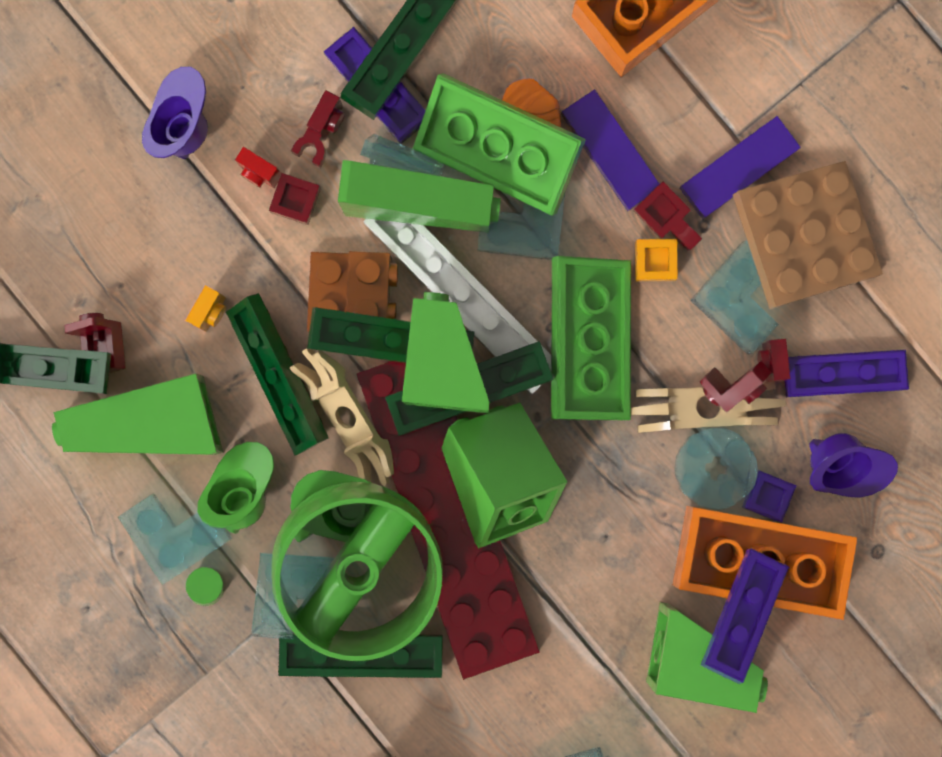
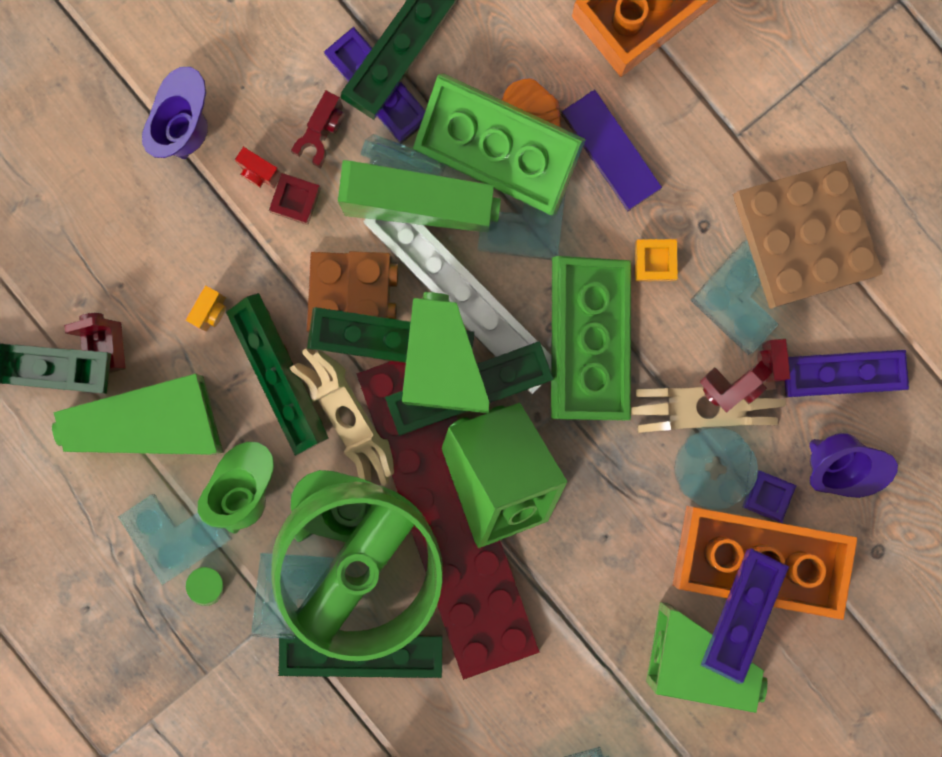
dark red plate [633,181,702,251] -> none
dark purple tile [679,116,801,220] -> none

